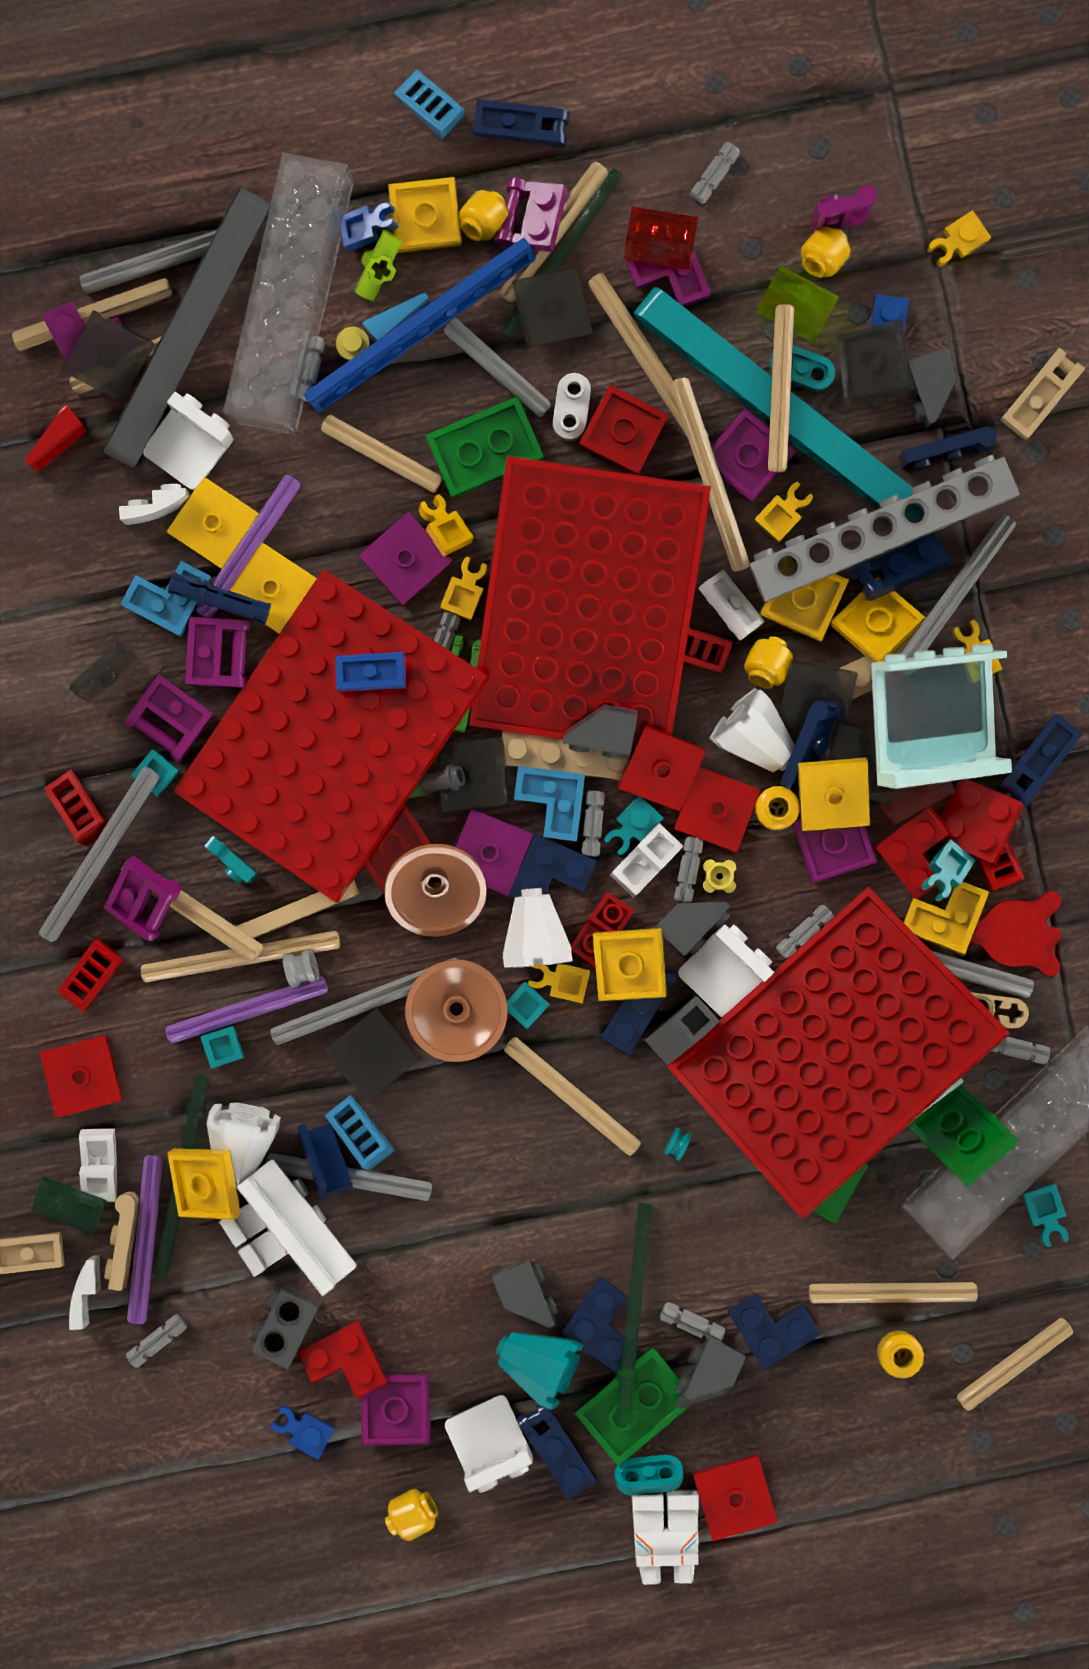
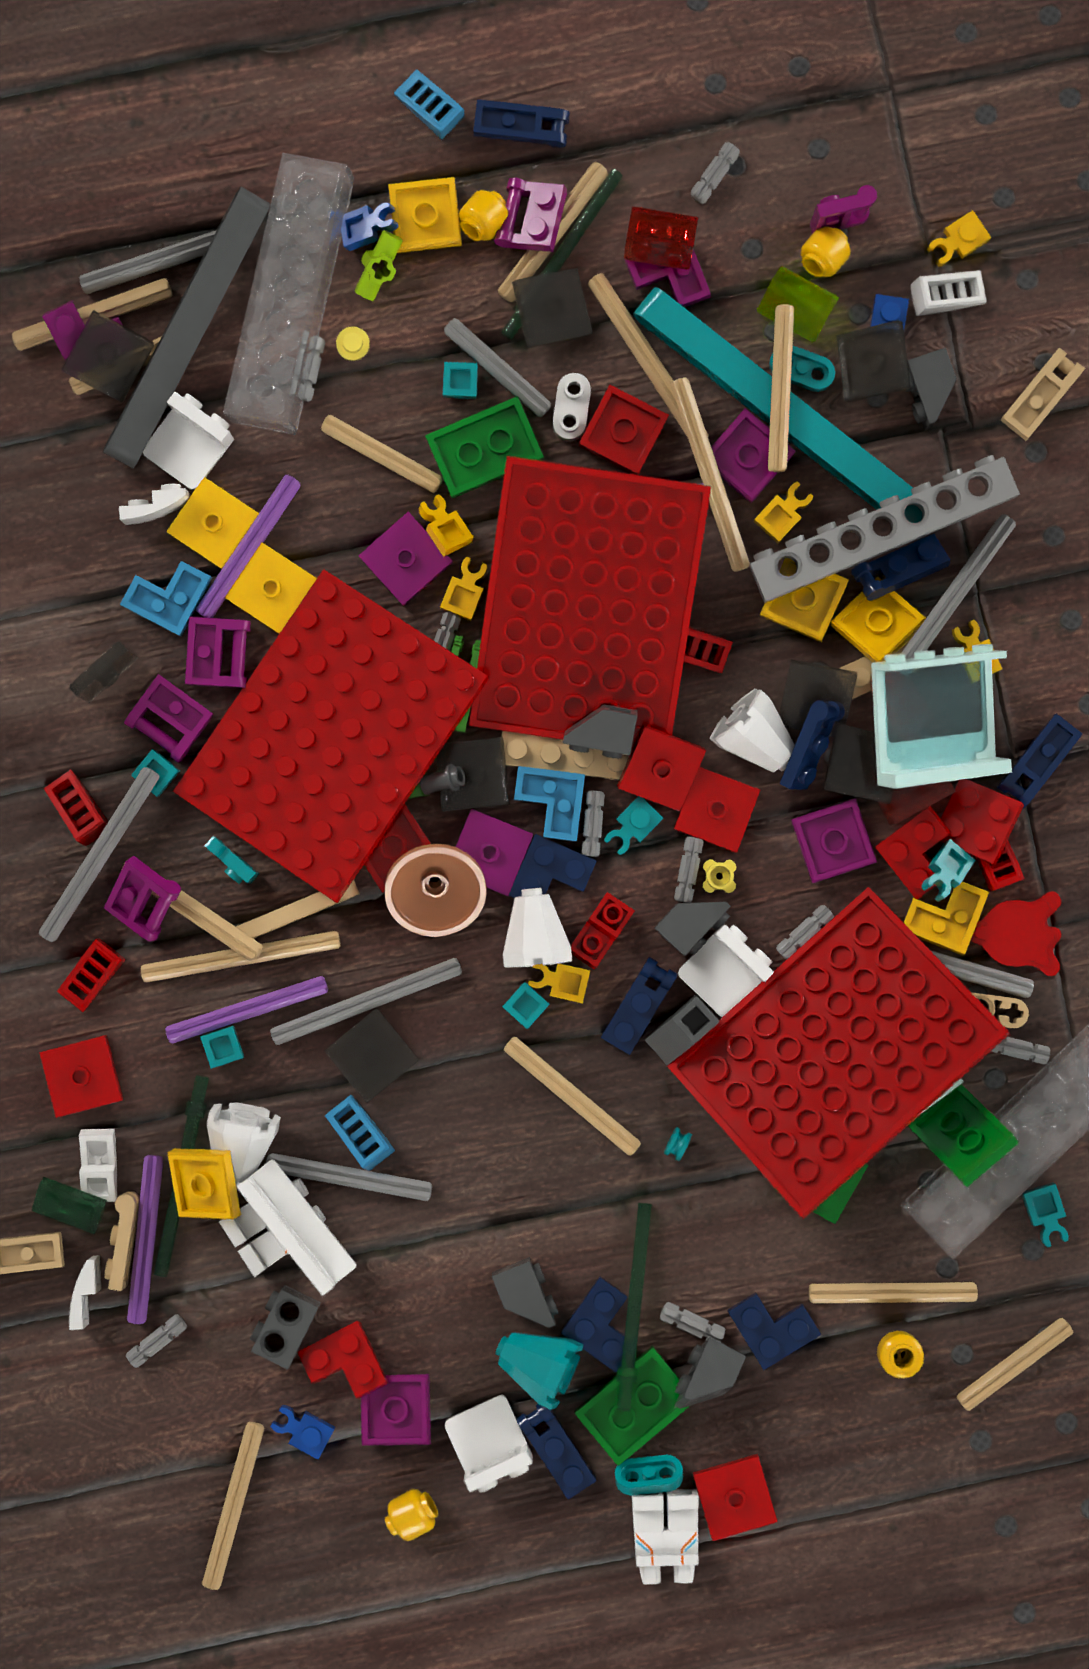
red slope [25,404,87,472] -> none
dark blue pin [168,572,271,624] -> none
light grey wheel [283,949,319,988] -> none
dark blue panel [298,1123,353,1200] -> none
blue tile [303,237,536,413] -> none
blue plate [336,652,406,692] -> none
dark azure slope [362,292,430,343] -> none
nougat dish [405,960,507,1062] -> none
yellow plate [593,928,667,1001] -> none
white slope [610,823,683,898] -> none
white plate [698,570,765,641] -> none
yellow head [744,636,793,689] -> none
yellow head [755,786,800,830] -> none
yellow plate [798,758,870,831] -> none
dark blue plate [899,427,997,471] -> none
none -> tan axle [202,1422,265,1590]
none -> teal plate [443,362,478,399]
none -> white slope [910,270,987,316]

